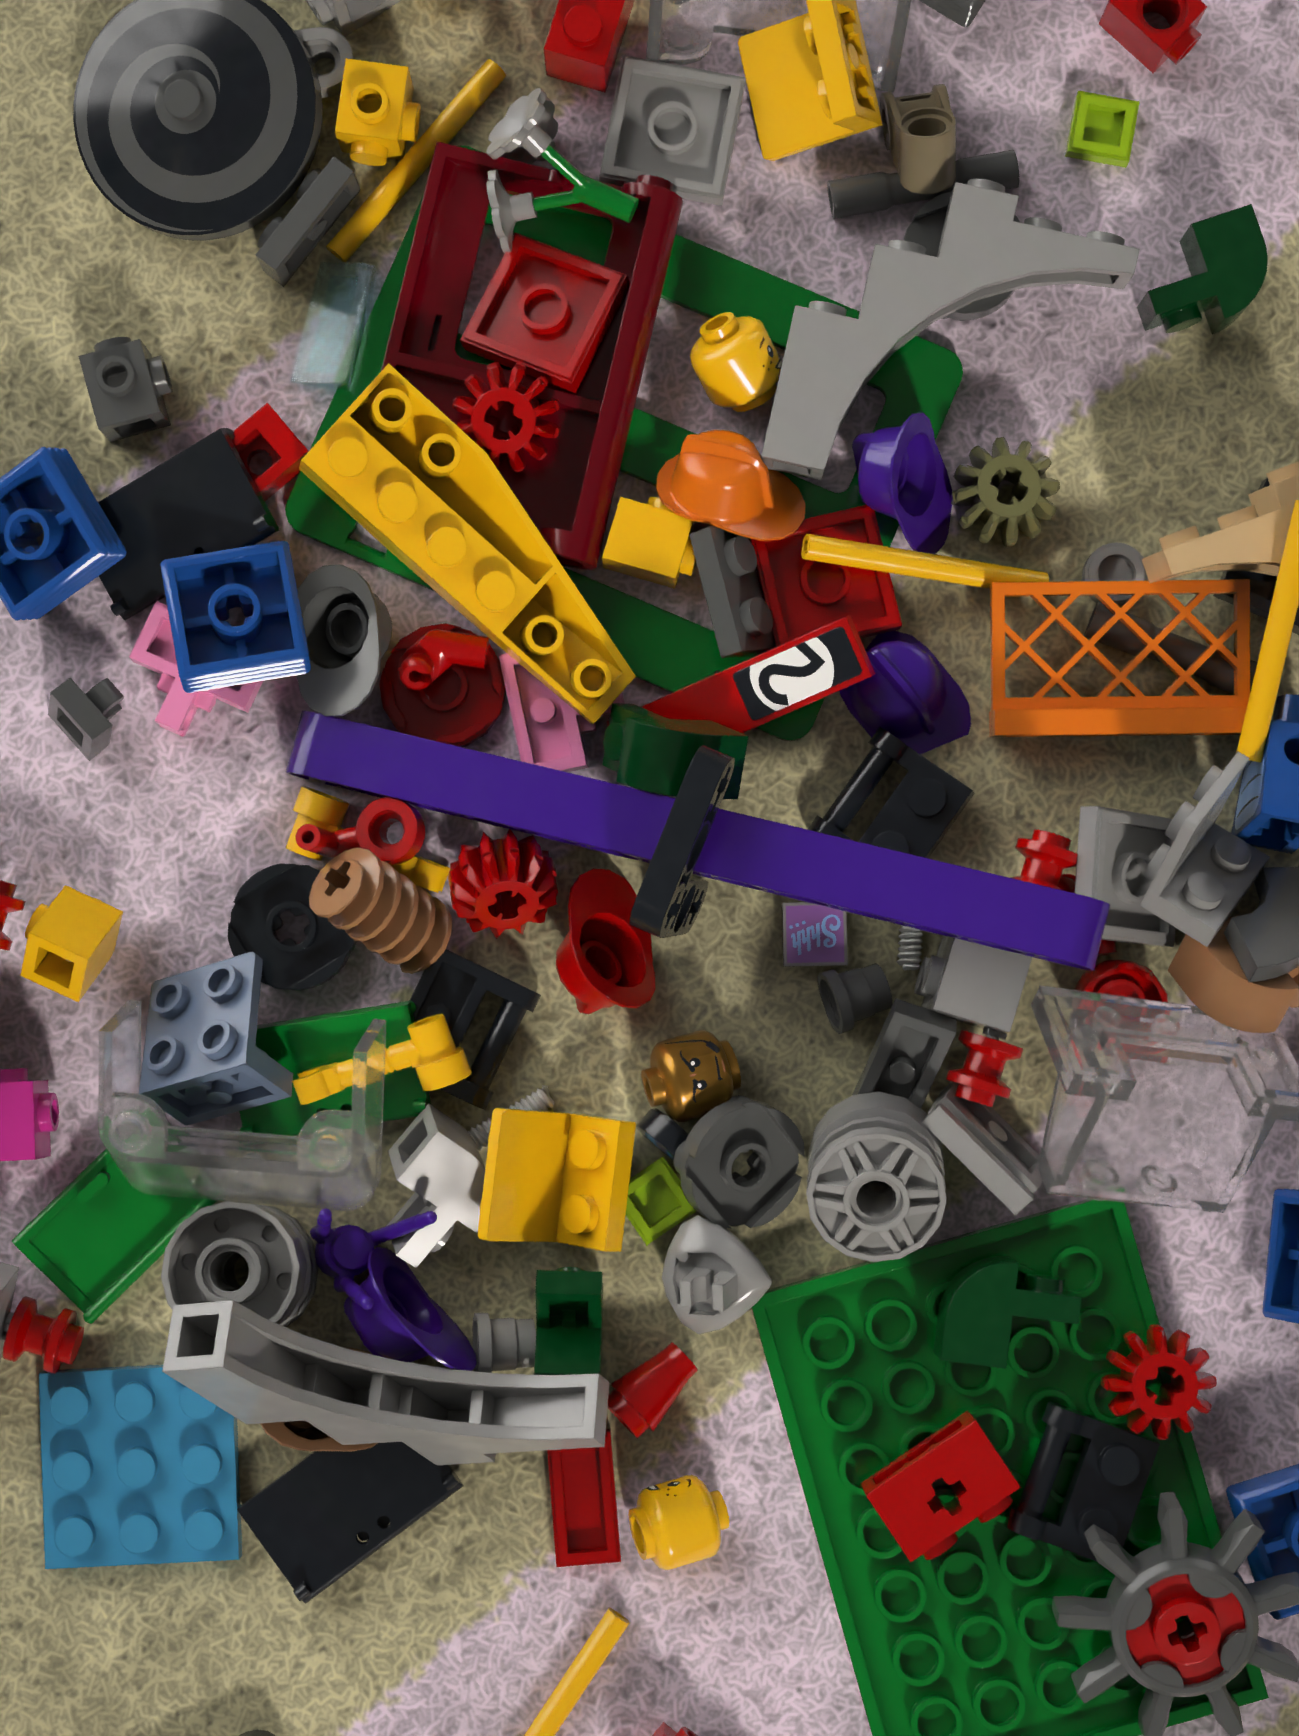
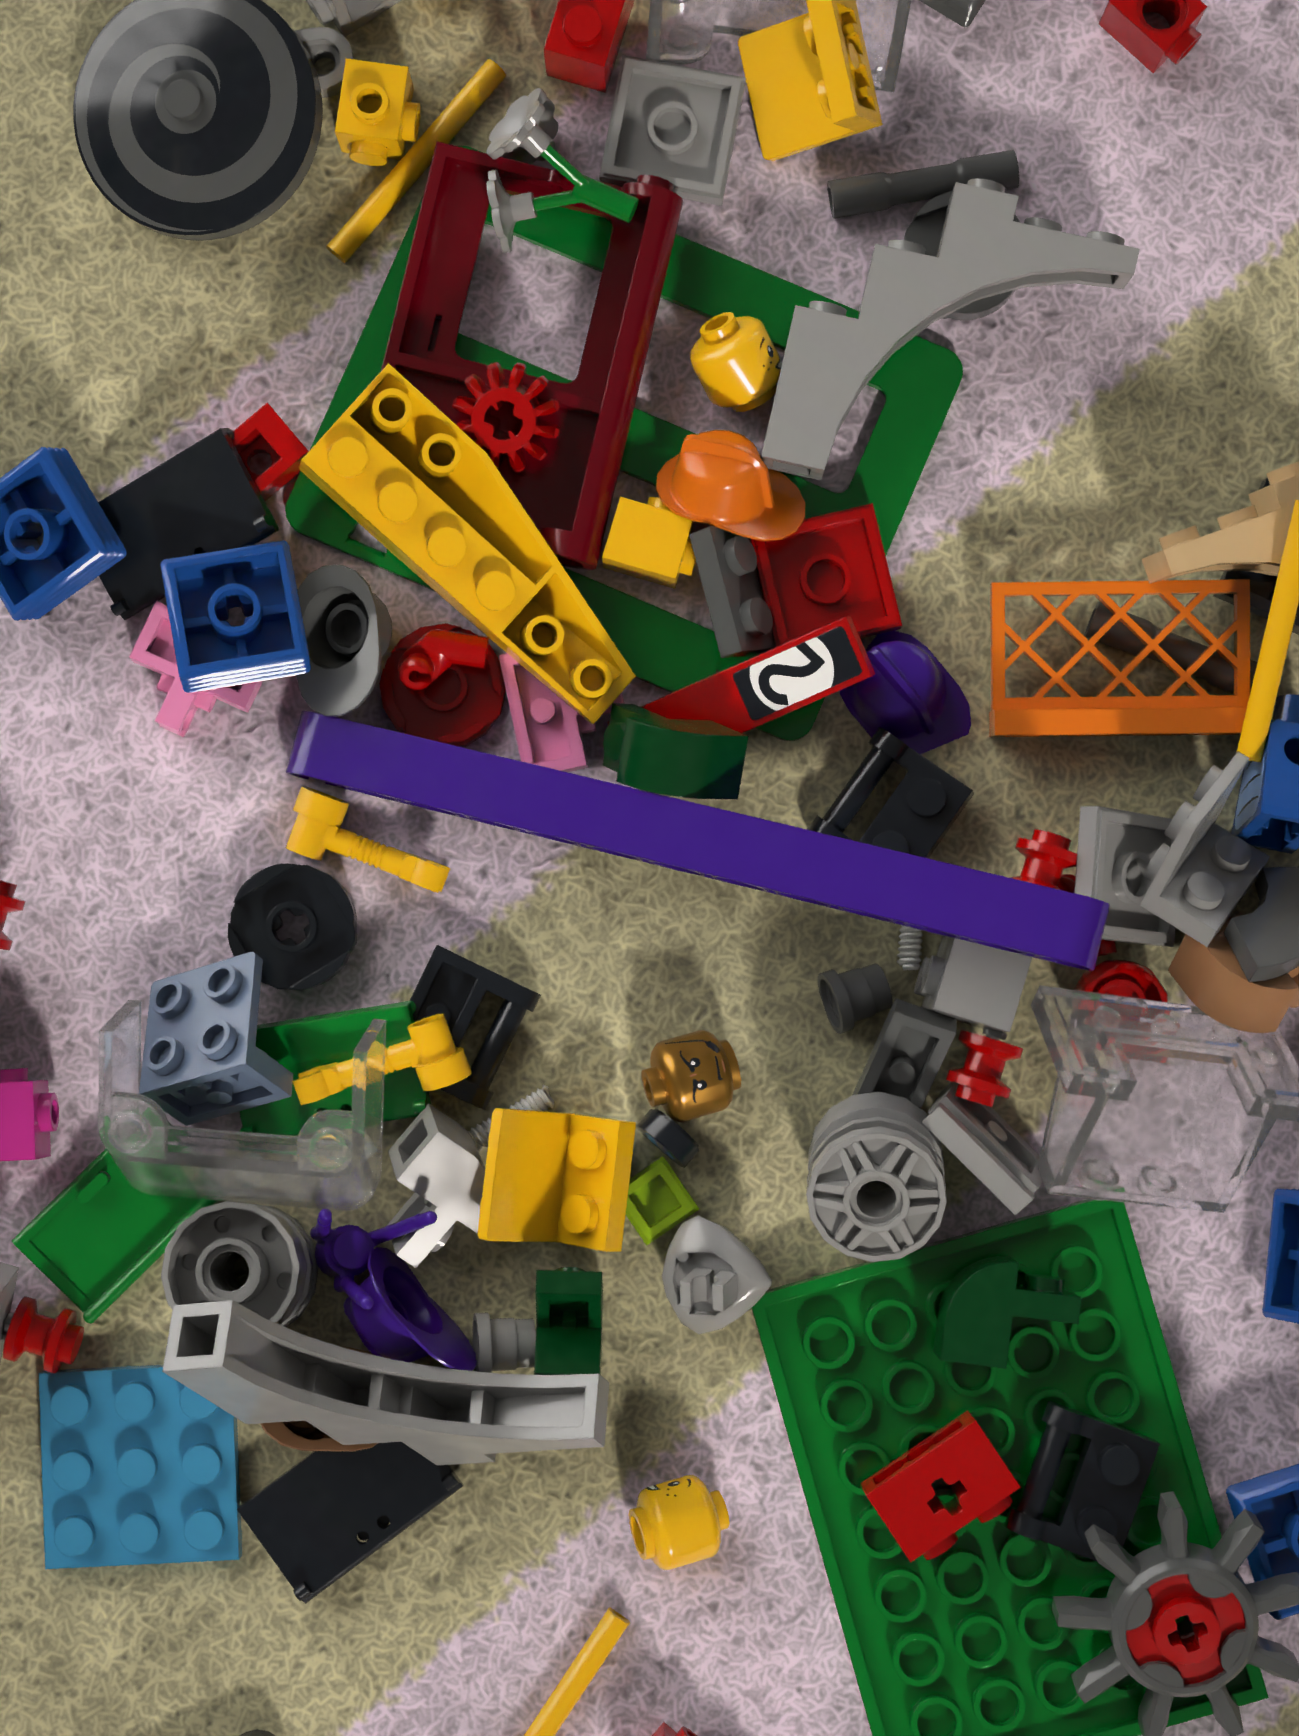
yellow brick [20,885,123,1002] -> none
dark grey tile [48,678,124,761] -> none
dark grey brick [78,337,173,442] -> none
dark grey plate [256,156,360,287] -> none
clear light blue slope [291,262,378,391] -> none
red plate [295,797,425,864] -> none
medium nougat piece [309,847,452,974] -> none
red gear [448,829,558,939] -> none
red tile [460,233,630,393] -> none
red tile [547,1429,621,1567] -> none
red piece [556,868,656,1014] -> none
red cone [607,1342,698,1439] -> none
black beam [629,745,735,938] -> none
dark grey plate [674,1095,805,1229] -> none
medium lavender tile [781,902,848,967] -> none
yellow piece [801,534,1049,589] -> none
dark purple piece [852,412,952,554] -> none
dark tan piece [880,84,956,194] -> none
olive gear [950,437,1060,547] -> none
lime tile [1065,91,1140,168] -> none
light grey tile [1082,543,1148,607] -> none
red gear [1101,1324,1217,1440] -> none
dark green brick [1137,204,1268,335] -> none

